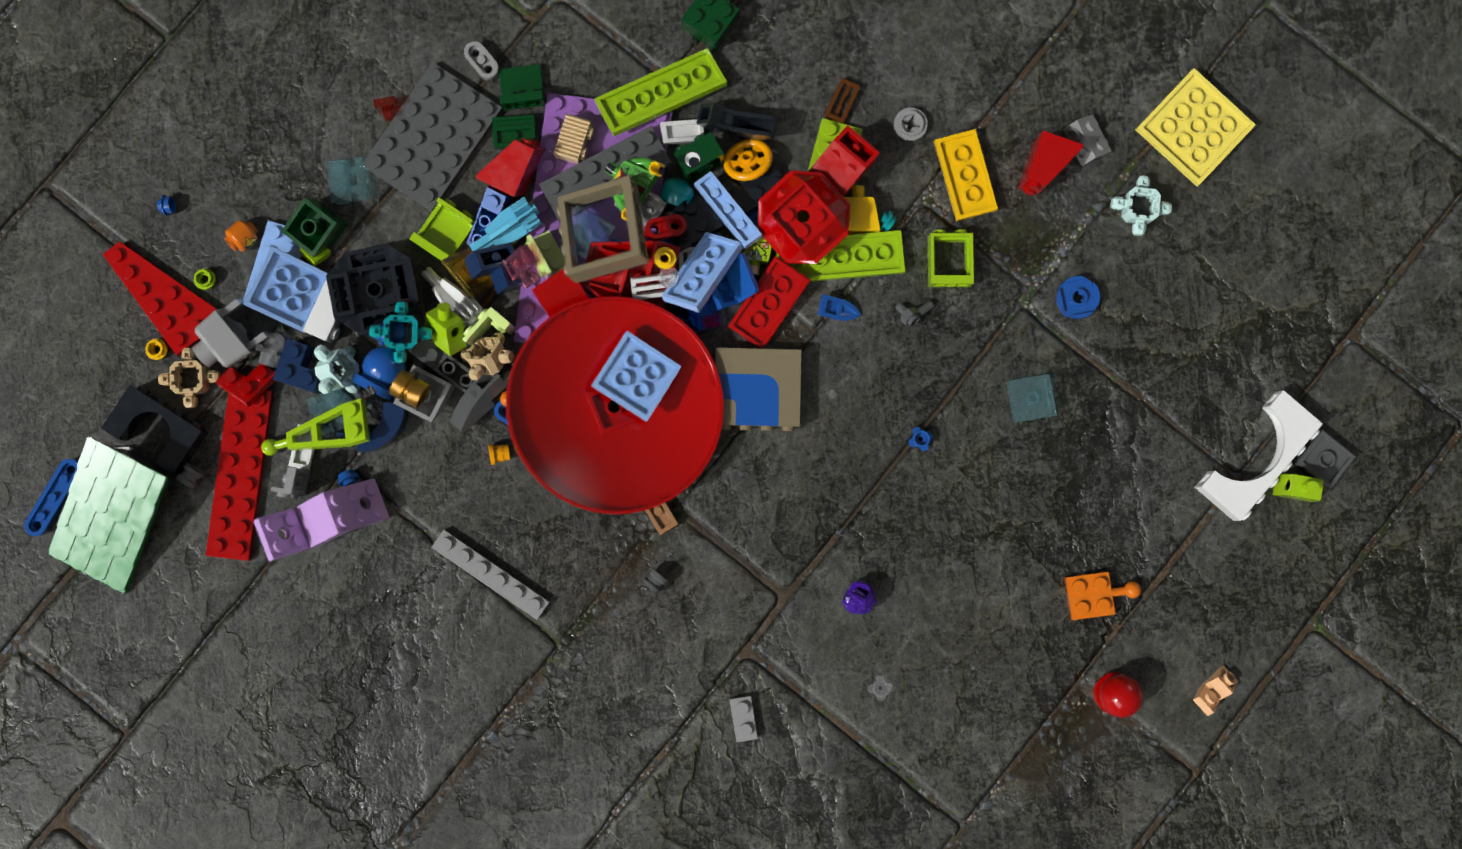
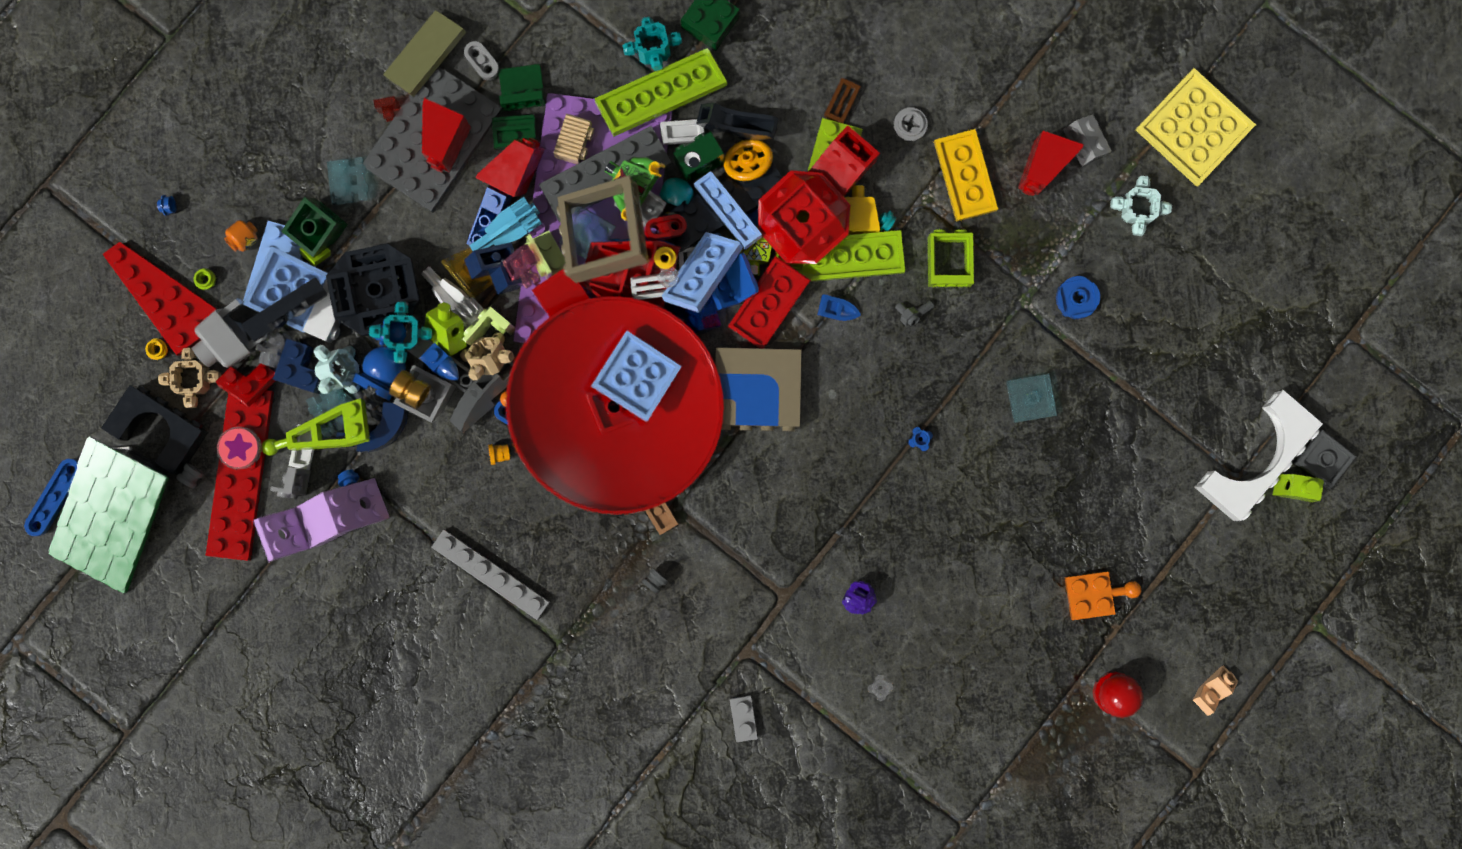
lime panel [409,197,474,266] -> none
none -> tile [217,426,262,470]
none -> black bracket [242,278,327,342]
none -> olive tile [383,10,466,97]
none -> blue plate [420,343,459,380]
none -> red slope [422,98,471,173]
none -> teal piece [623,17,682,71]

